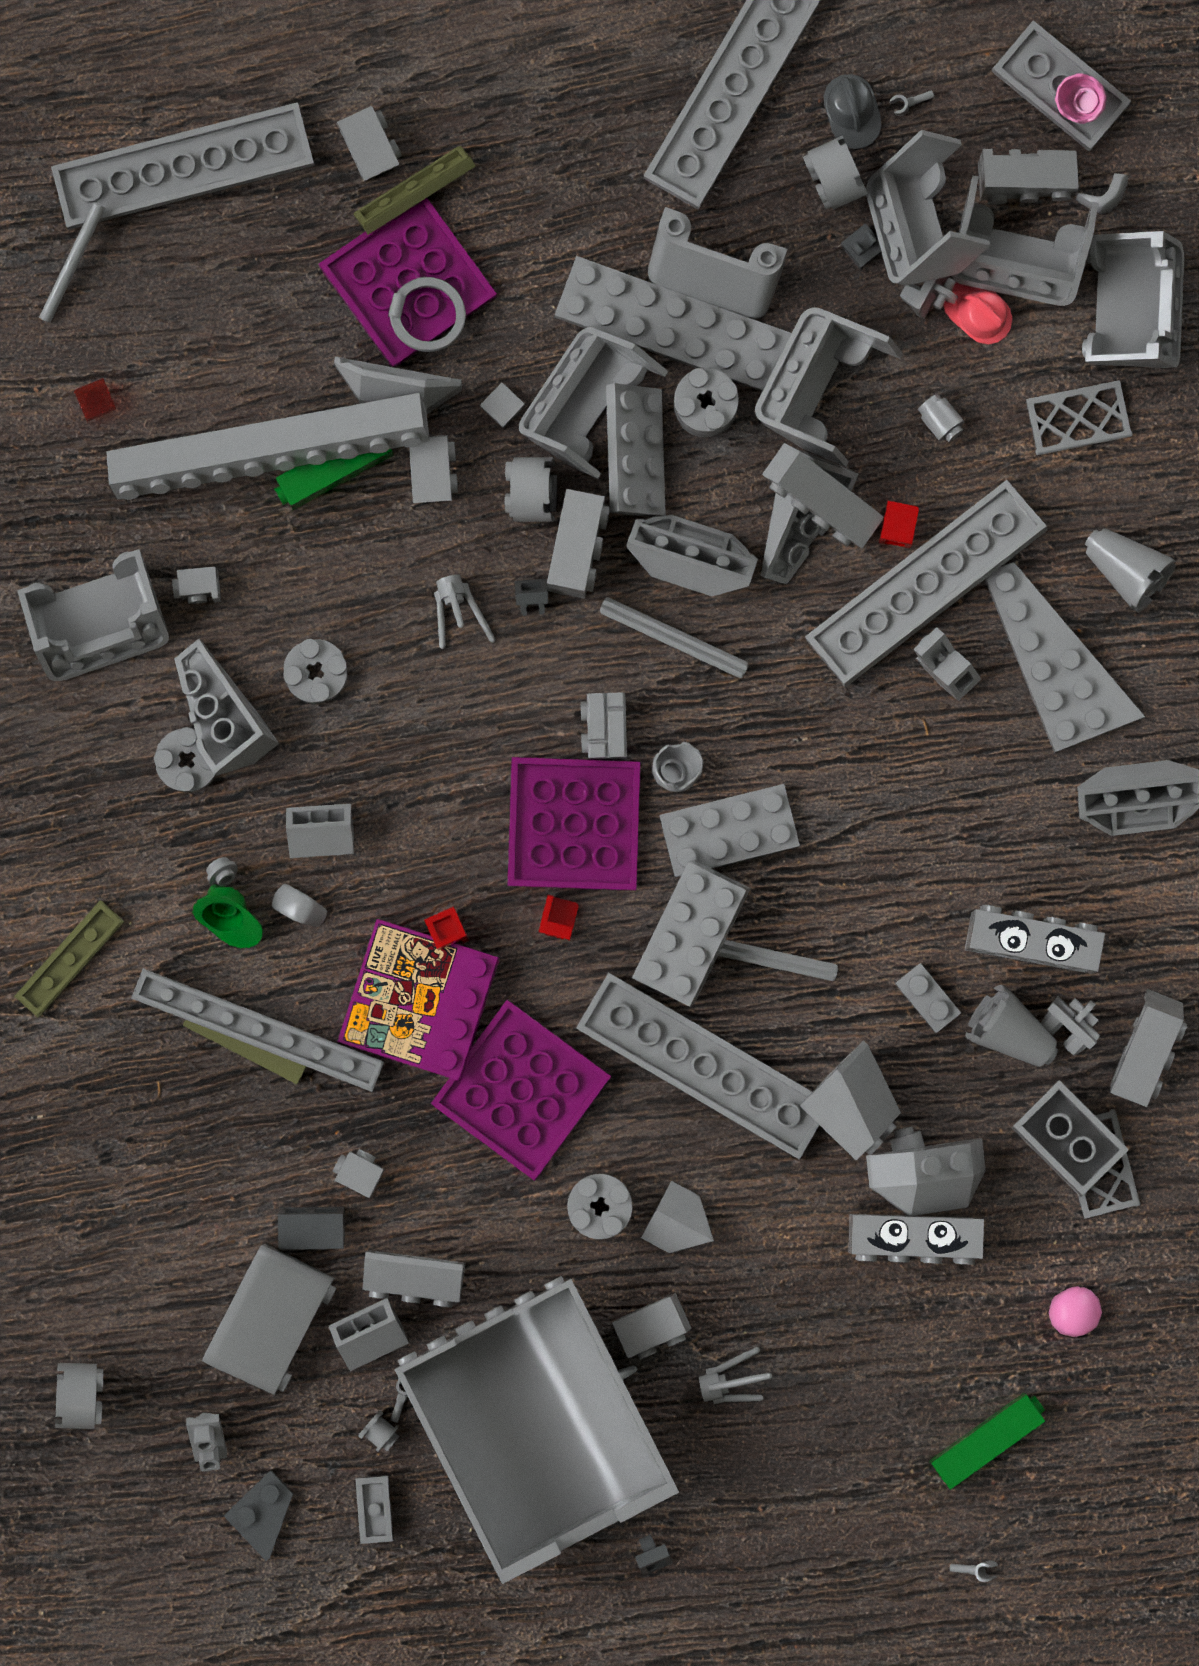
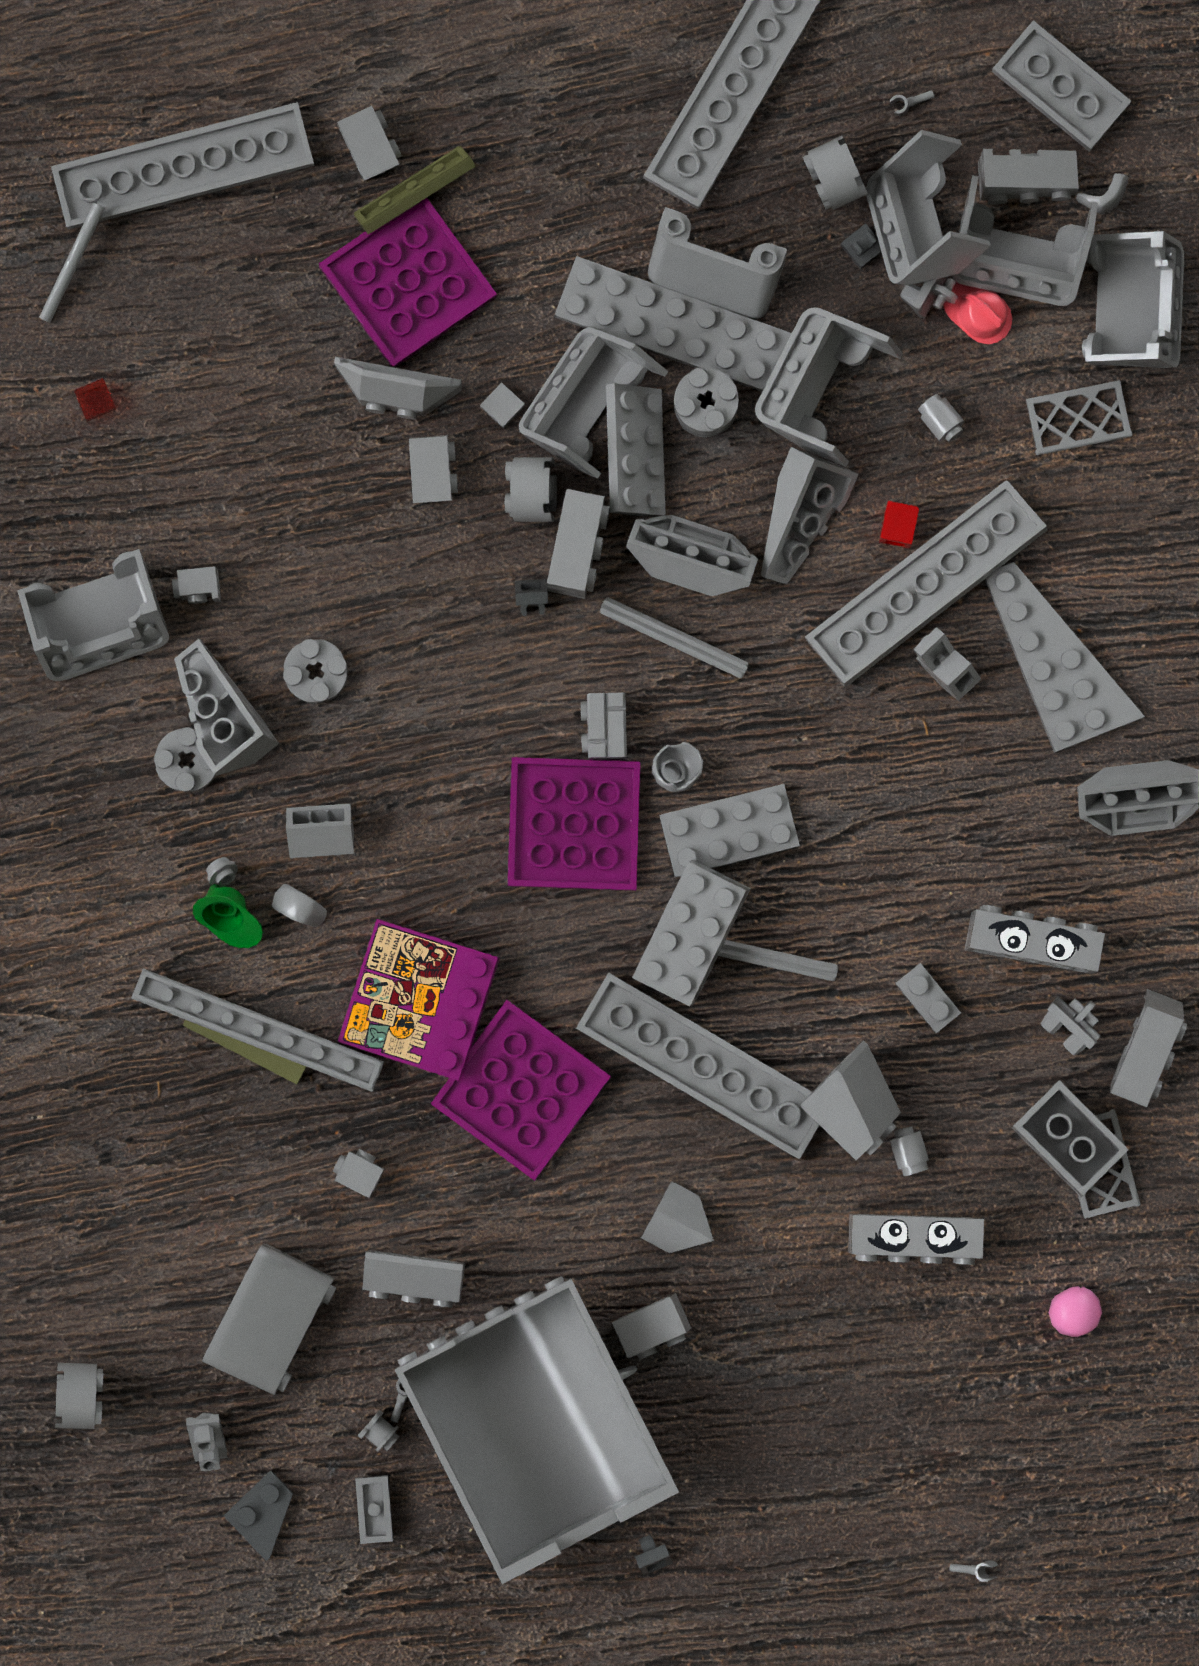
olive tile [14,900,125,1018] -> none
light grey brick [106,393,430,500] -> none
green brick [274,449,394,510] -> none
dark grey hinge [278,1207,345,1249] -> none
light grey brick [329,1298,409,1371] -> none
light grey piece [388,277,466,352] -> none
red panel [424,906,469,951] -> none
light grey plant [434,574,496,649] -> none
red panel [538,895,579,941] -> none
light grey brick [567,1174,632,1239] -> none
light grey plant [699,1347,772,1404] -> none
light grey brick [762,443,884,548] -> none
dark grey piece [823,74,881,149] -> none
light grey wedge [866,1138,986,1216] -> none
green brick [929,1393,1045,1490] -> none
light grey cone [965,984,1058,1067] -> none
bright pink hair [1055,73,1107,124] -> none
light grey cone [1085,528,1176,613] -> none

